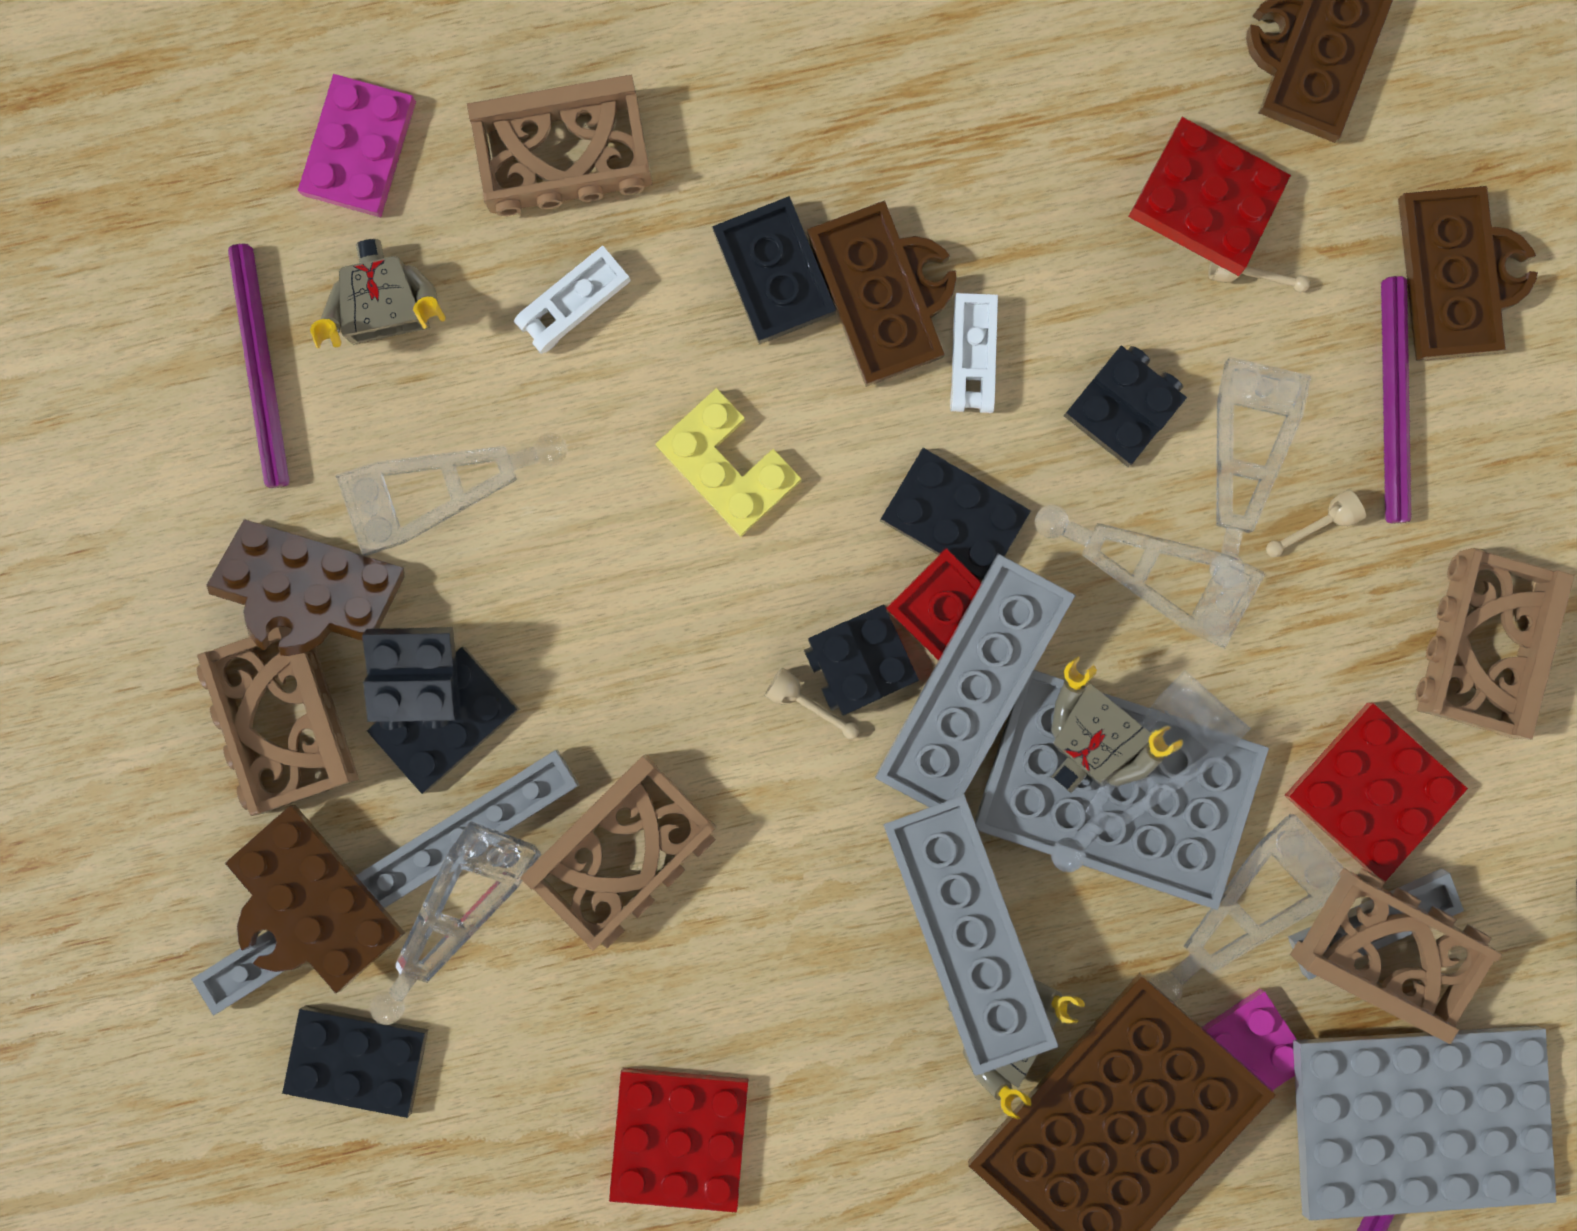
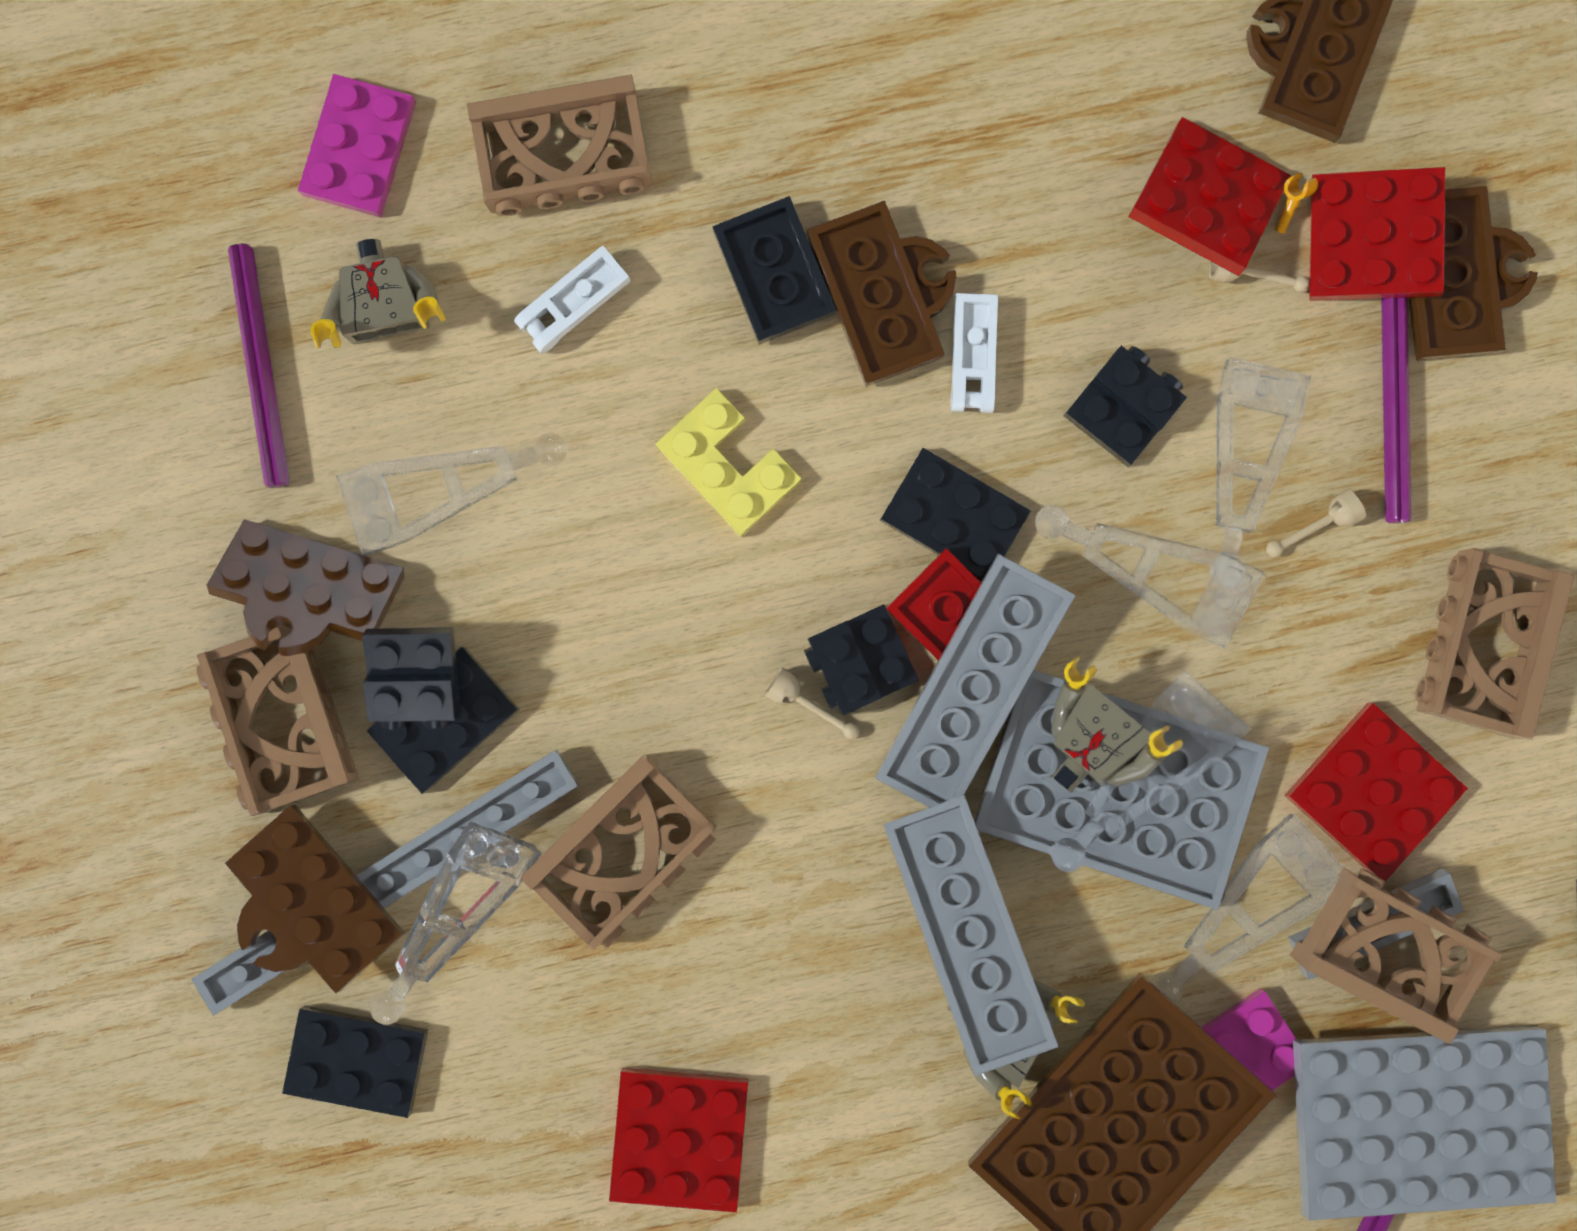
none -> light orange hand [1275,173,1318,234]
none -> red plate [1309,167,1446,301]

